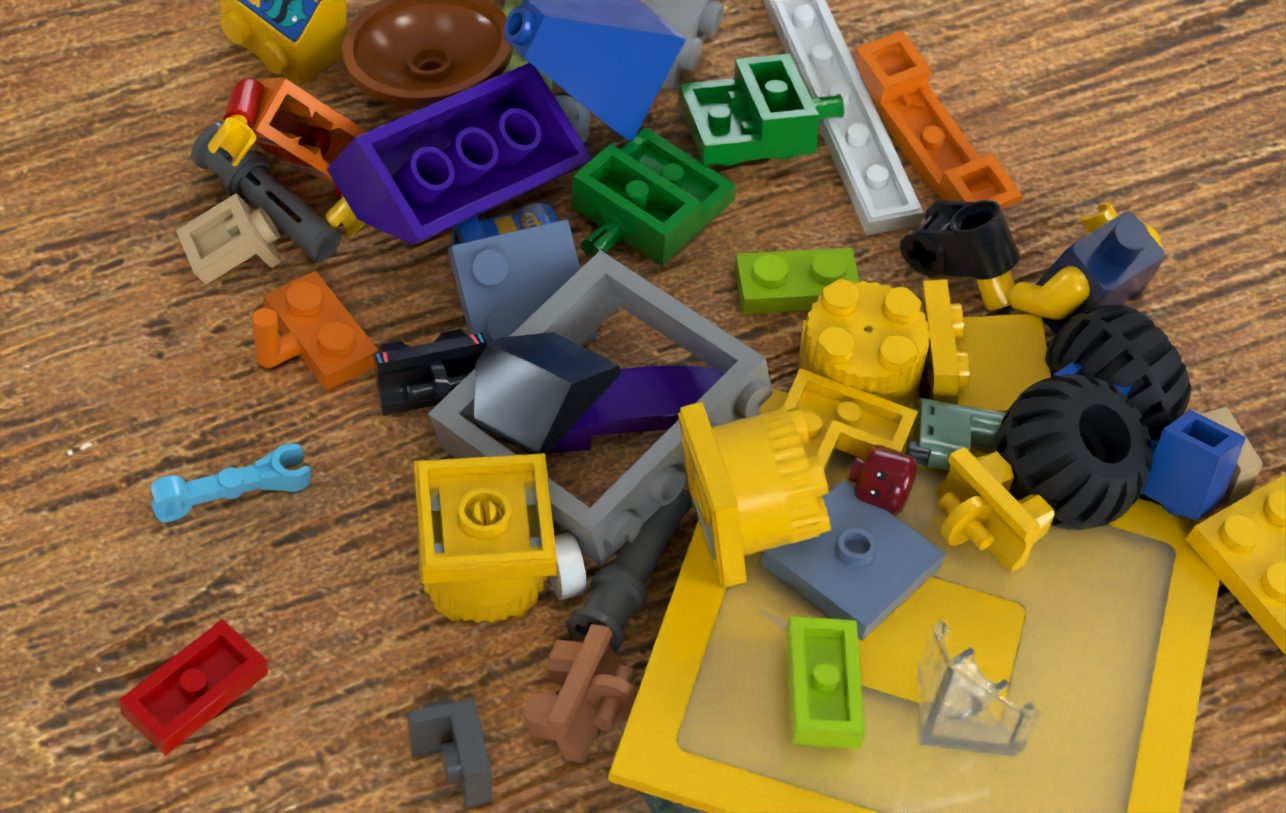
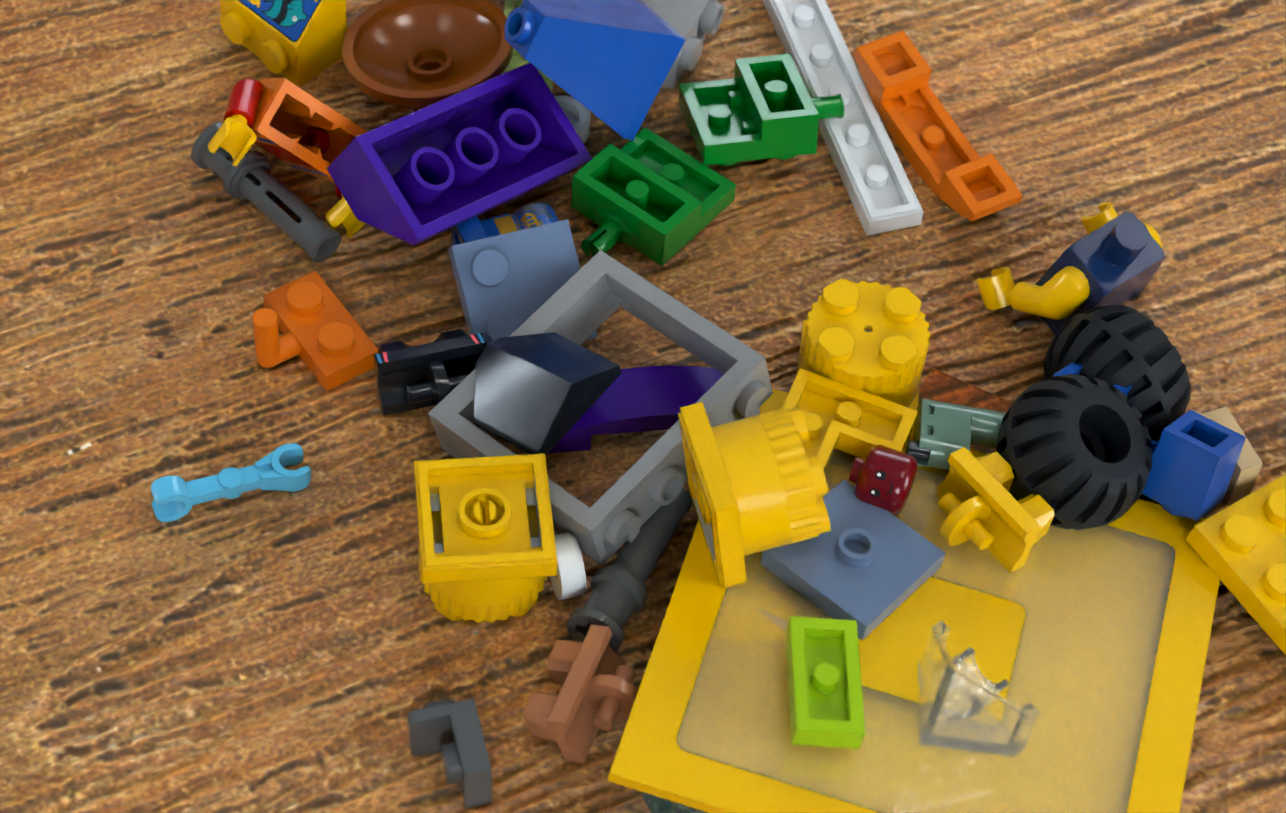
red plate [118,619,268,756] -> none
tan bracket [176,193,282,285] -> none
lime plate [734,248,860,314] -> none
black piece [900,199,1020,280] -> none
yellow bracket [922,279,1051,412] -> none

